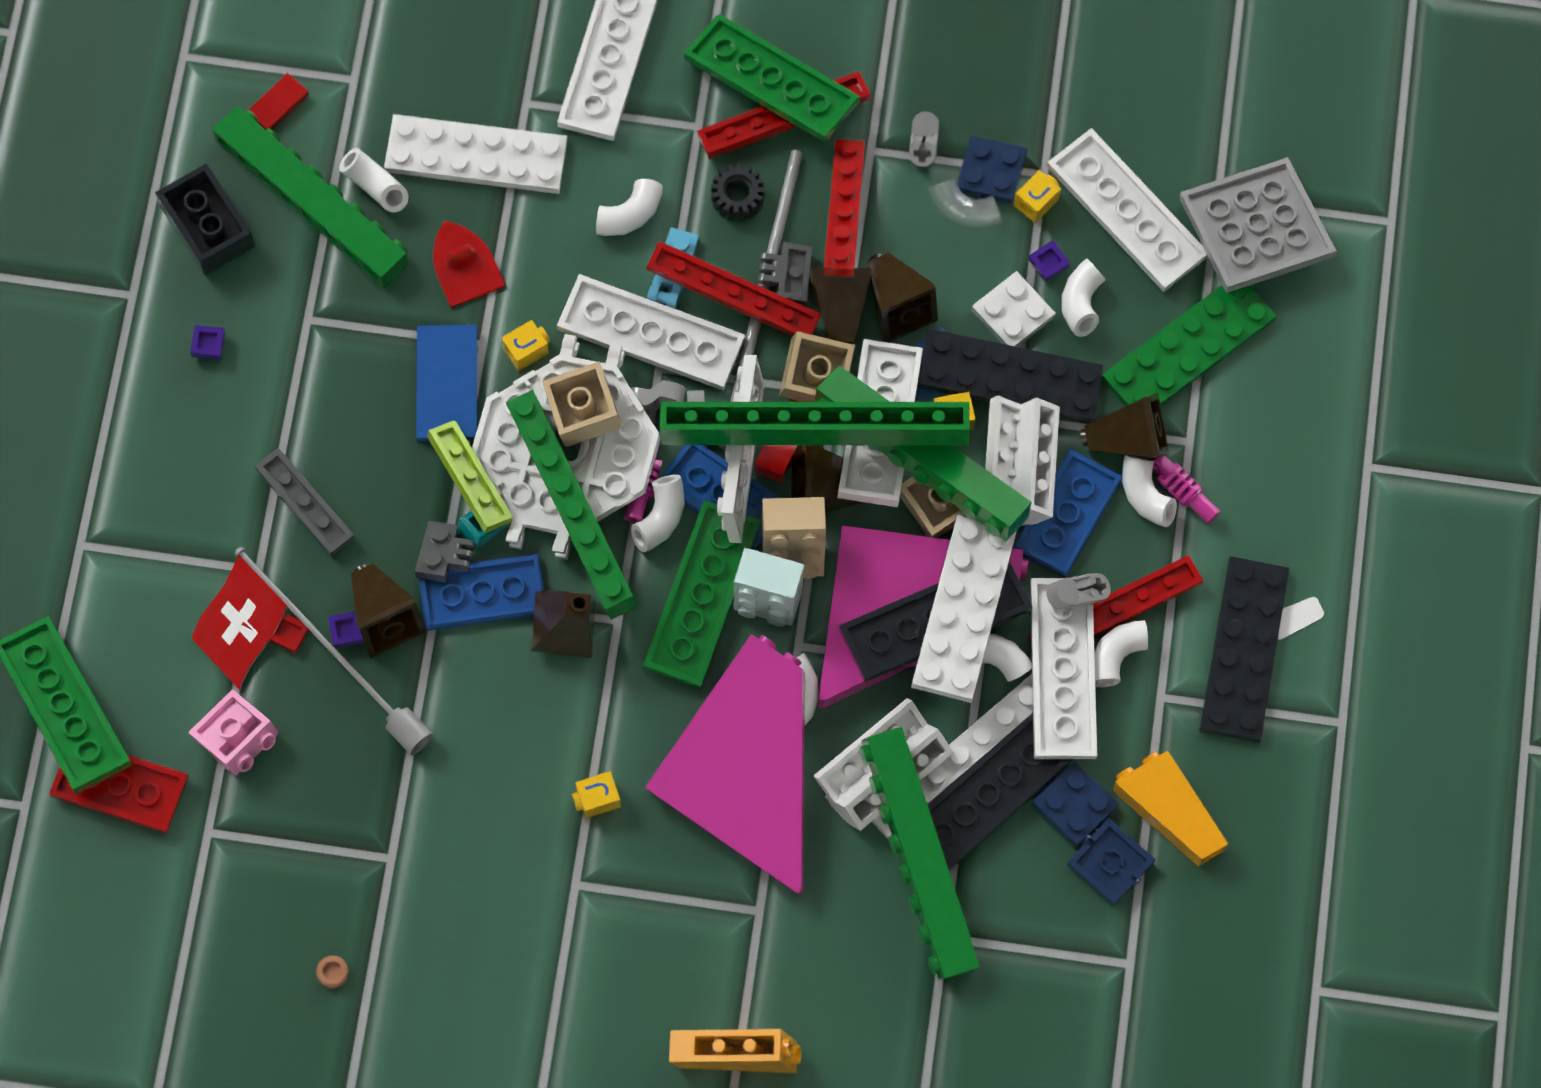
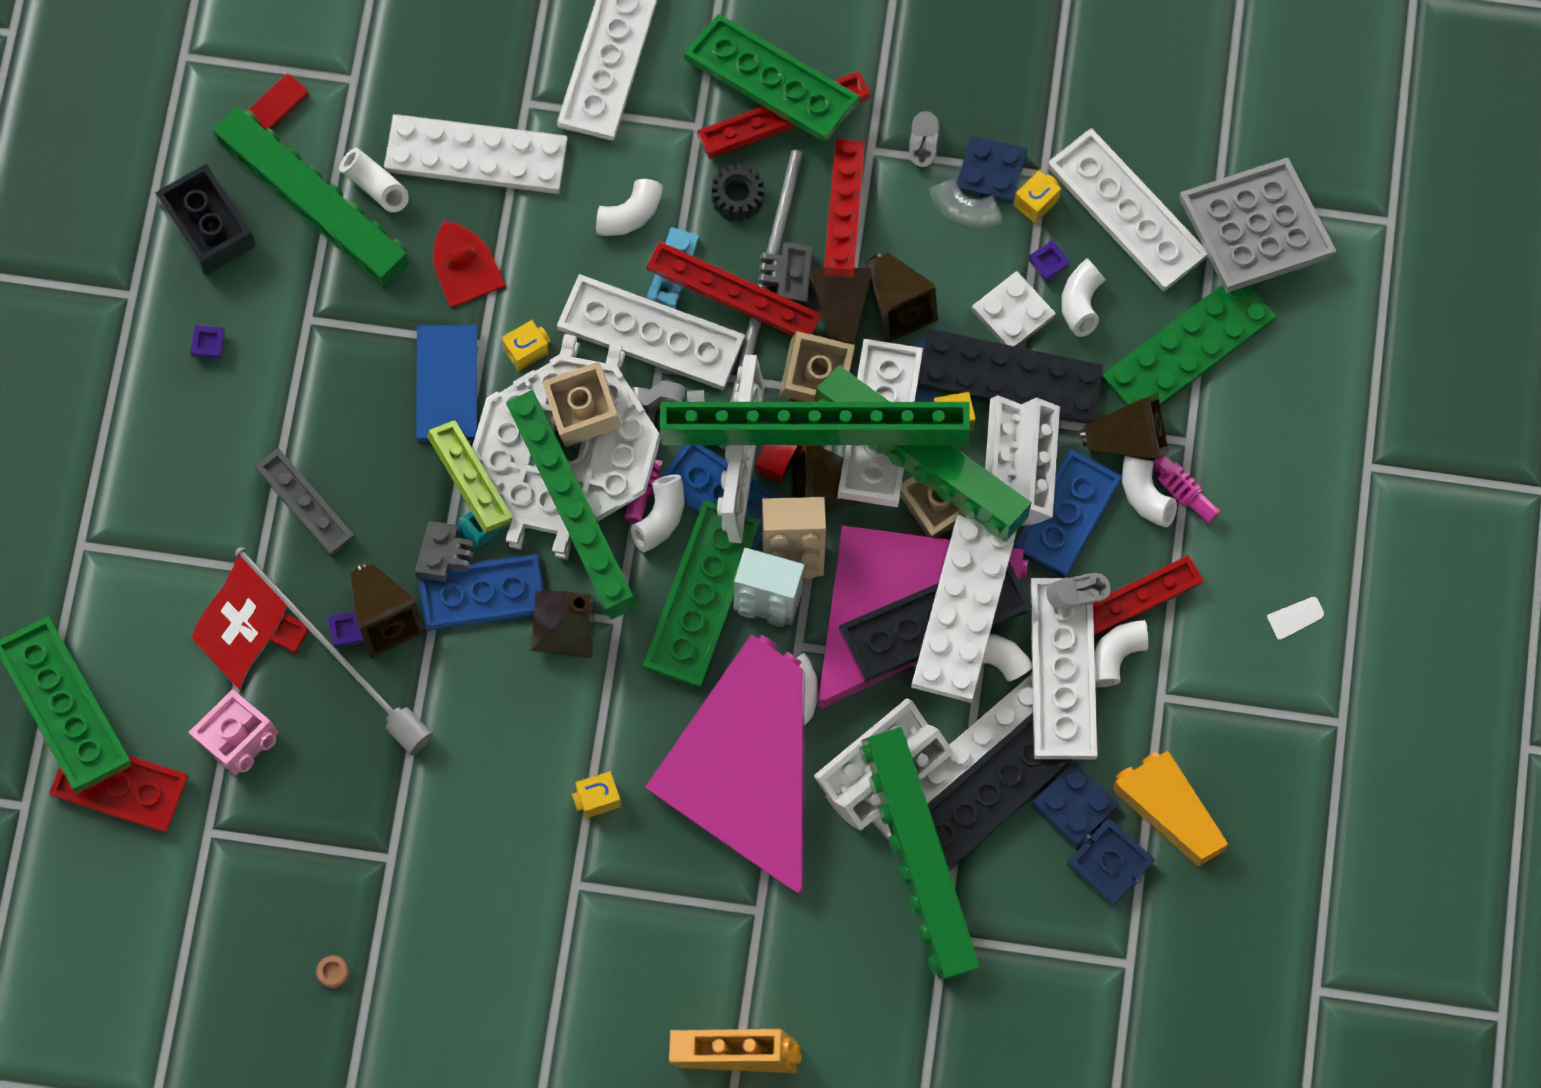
black plate [1199,556,1289,743] -> none

